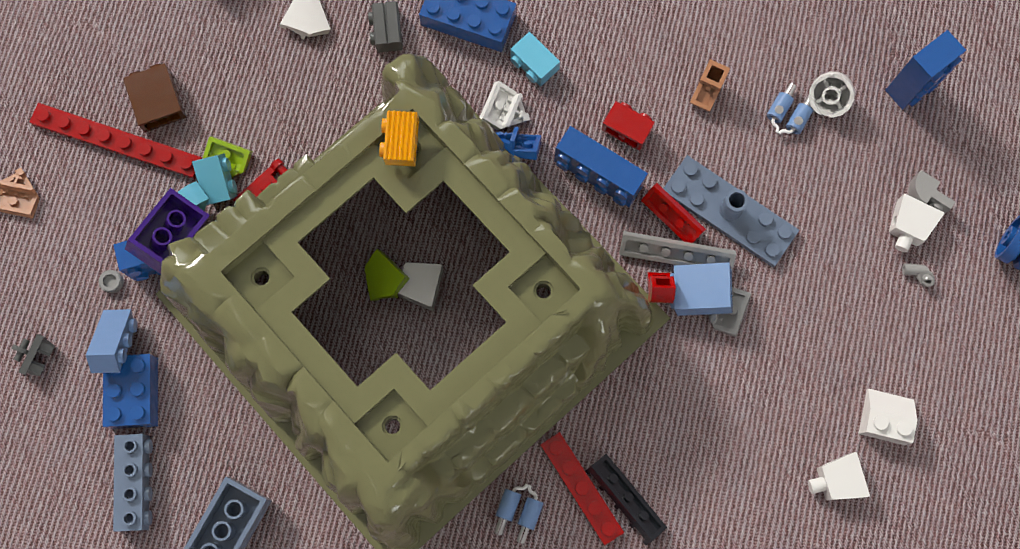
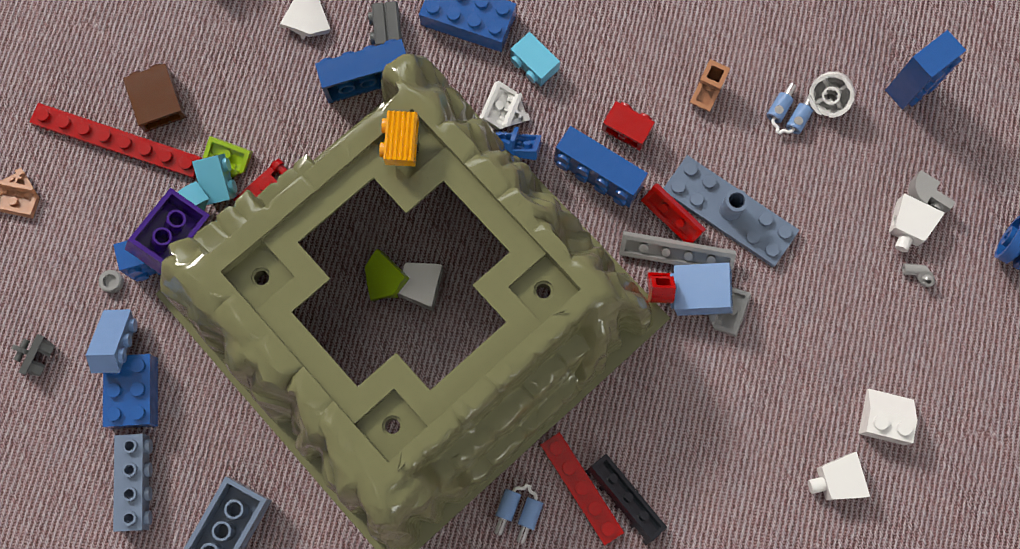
none -> blue brick [315,39,406,103]

